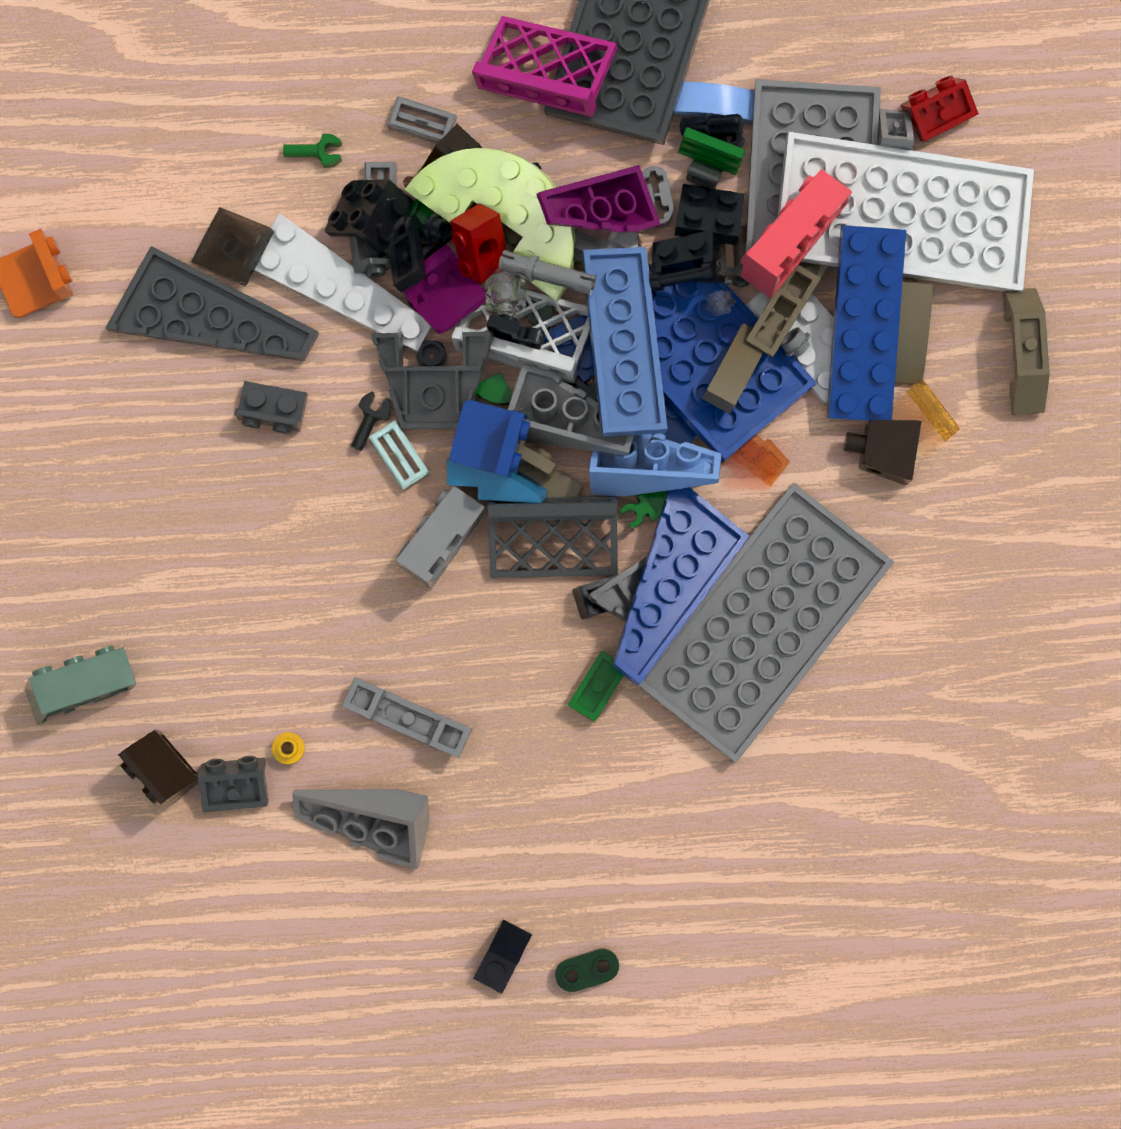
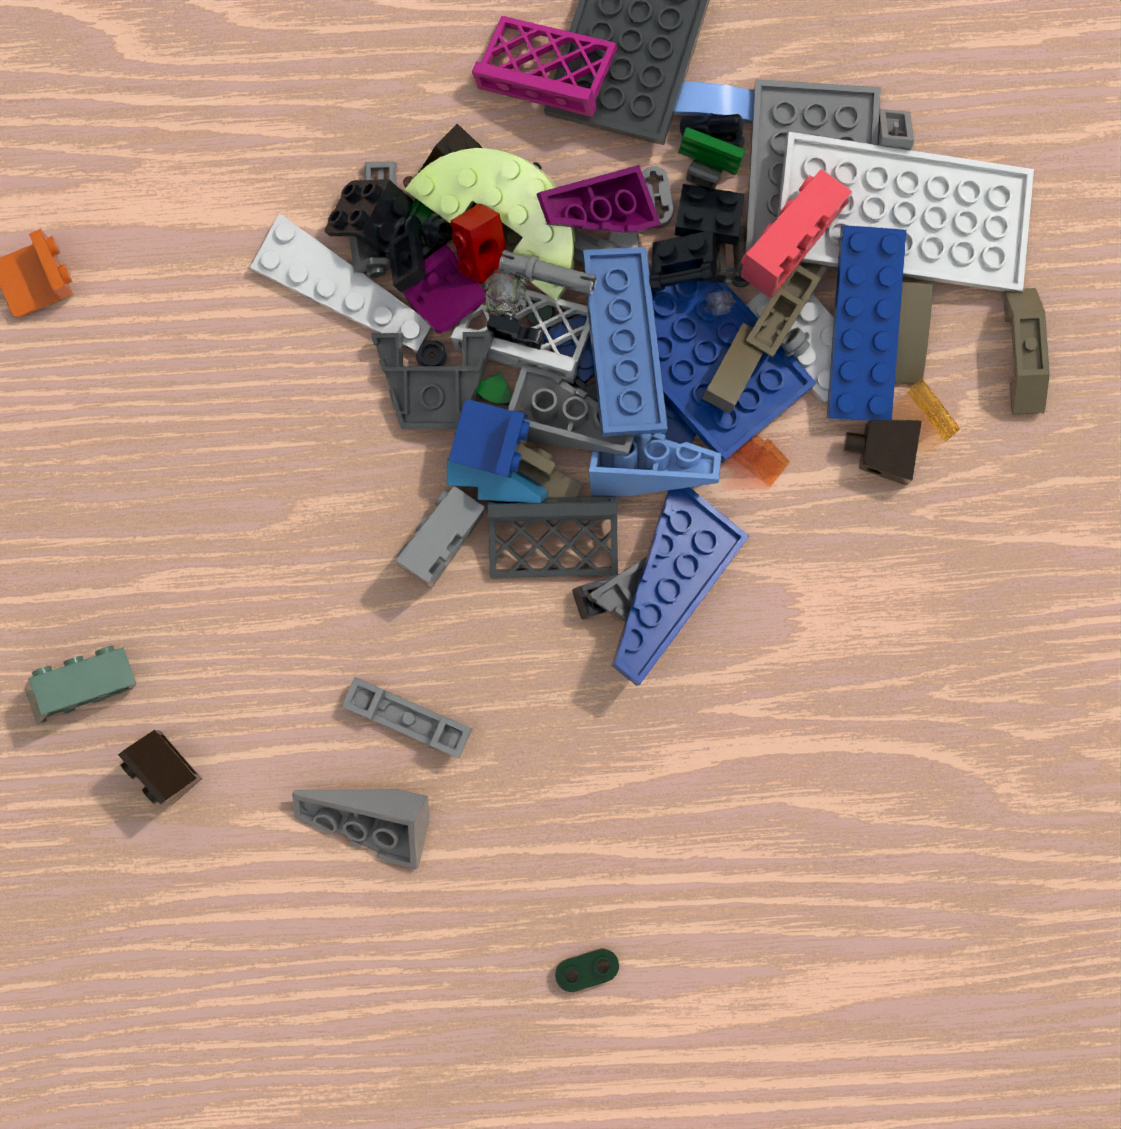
dark grey wing [106,246,319,361] -> none
clear smoke plate [191,207,274,287] -> none
dark grey bracket [198,756,269,812] -> none
dark grey bracket [234,381,308,434] -> none
yellow plate [272,732,305,765] -> none
green bar [283,134,342,168] -> none
pearl dark grey bar [351,391,391,451] -> none
light aqua tile [369,420,430,491] -> none
light grey tile [387,96,457,143] -> none
black slope [473,919,532,994] -> none
green plate [567,650,623,723] -> none
green plate [620,490,668,529] -> none
light grey plate [638,483,894,763] -> none
red bracket [901,75,979,142] -> none

